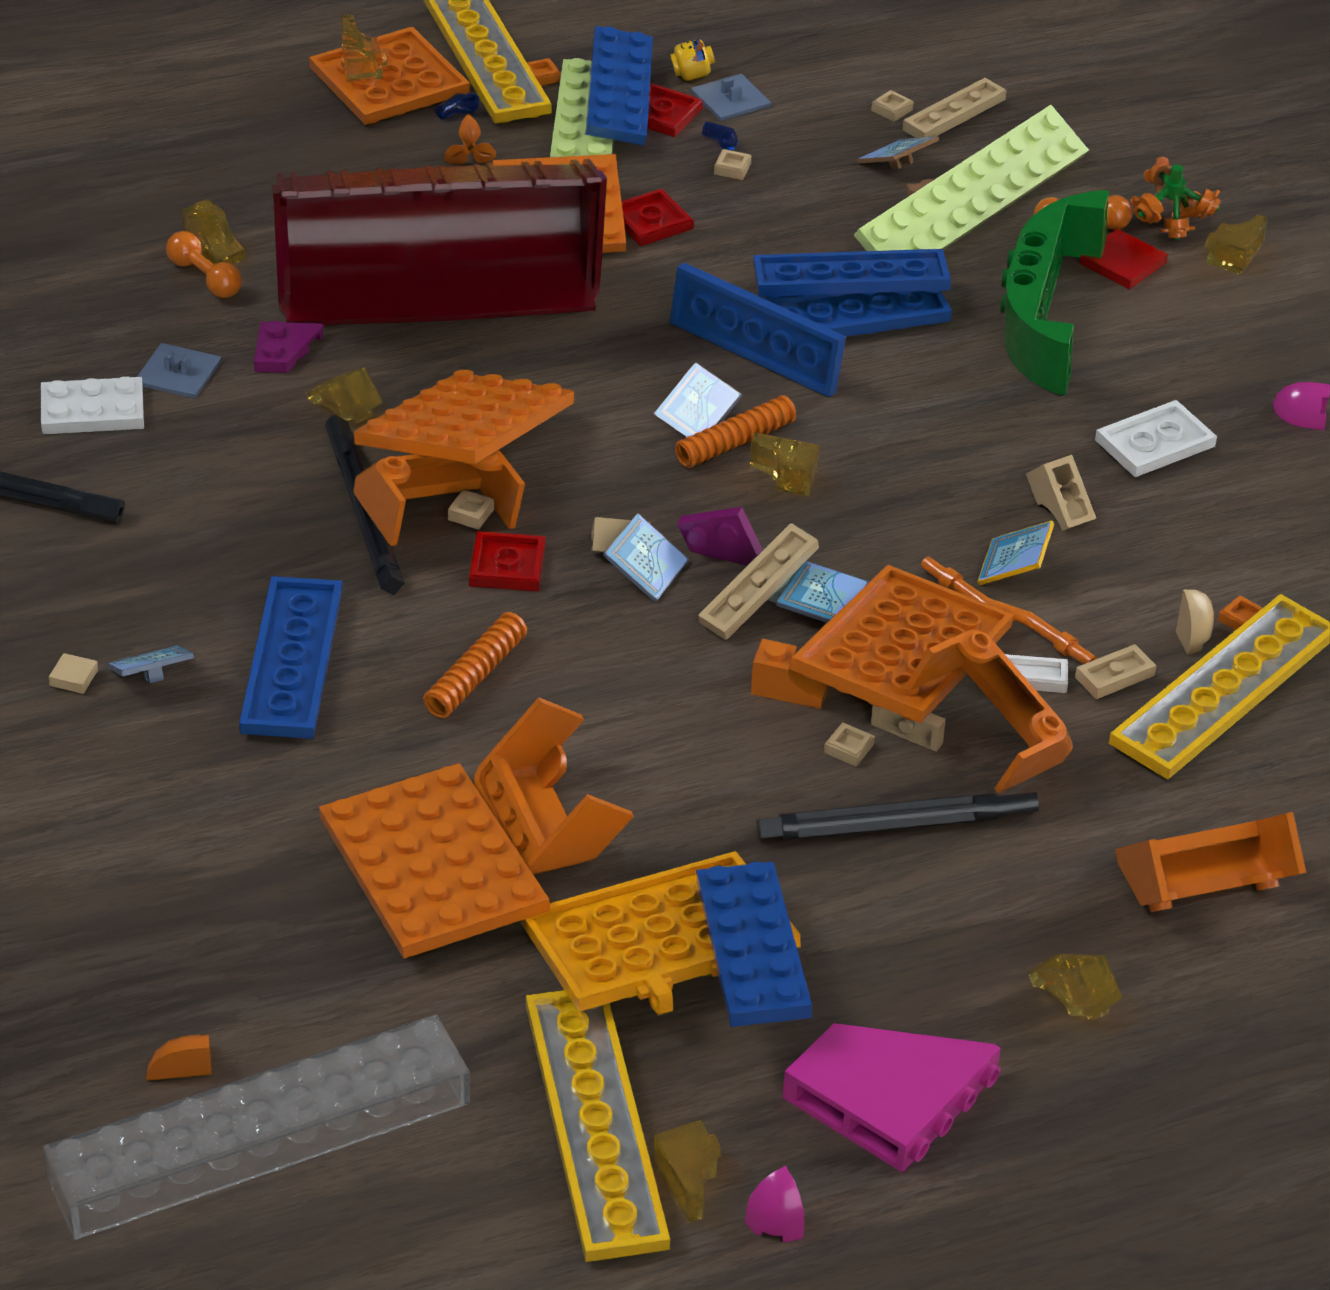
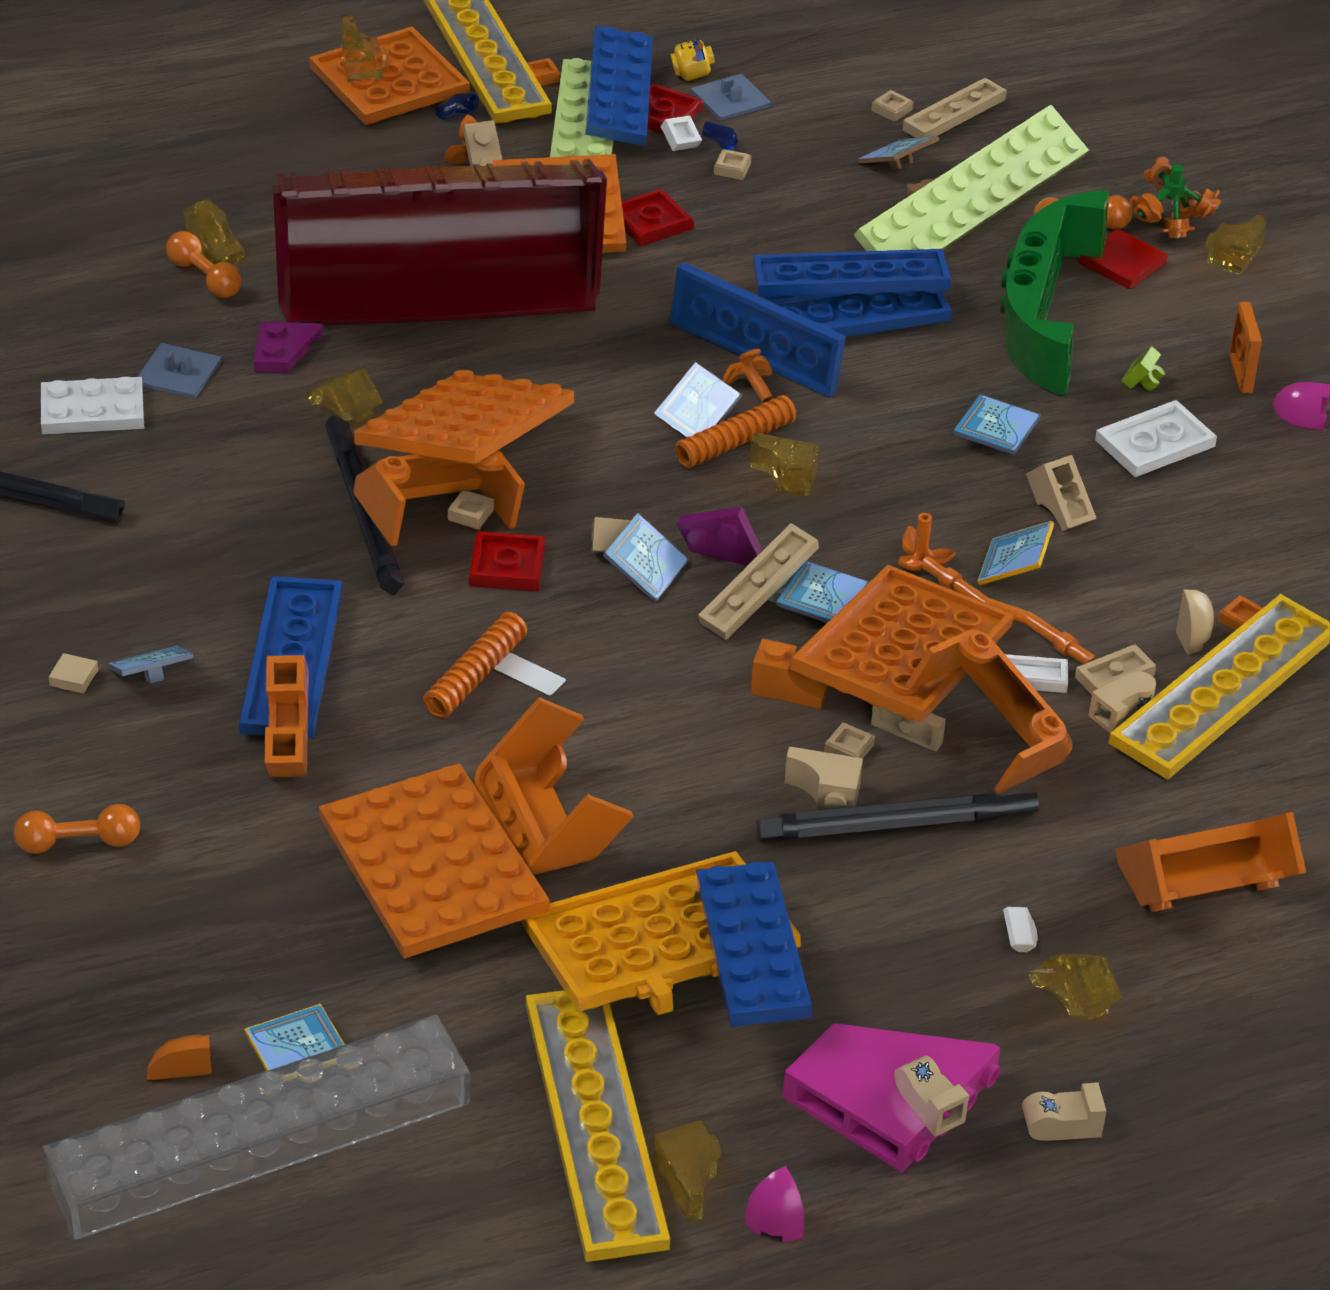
none -> orange piece [13,804,140,854]
none -> piece [244,1004,351,1084]
none -> orange arch [265,655,309,777]
none -> tan plate [463,120,502,166]
none -> white sticker [495,653,566,695]
none -> white plate [661,116,702,151]
none -> orange plant [722,349,774,403]
none -> tan arch [784,747,863,810]
none -> tan leg [894,1055,969,1137]
none -> orange plant [897,513,956,571]
none -> piece [953,394,1041,455]
none -> white piece [1003,907,1038,953]
none -> tan leg [1022,1082,1106,1141]
none -> tan leg [1088,671,1156,733]
none -> lime tile [1121,346,1165,392]
none -> orange tile [1229,302,1262,393]

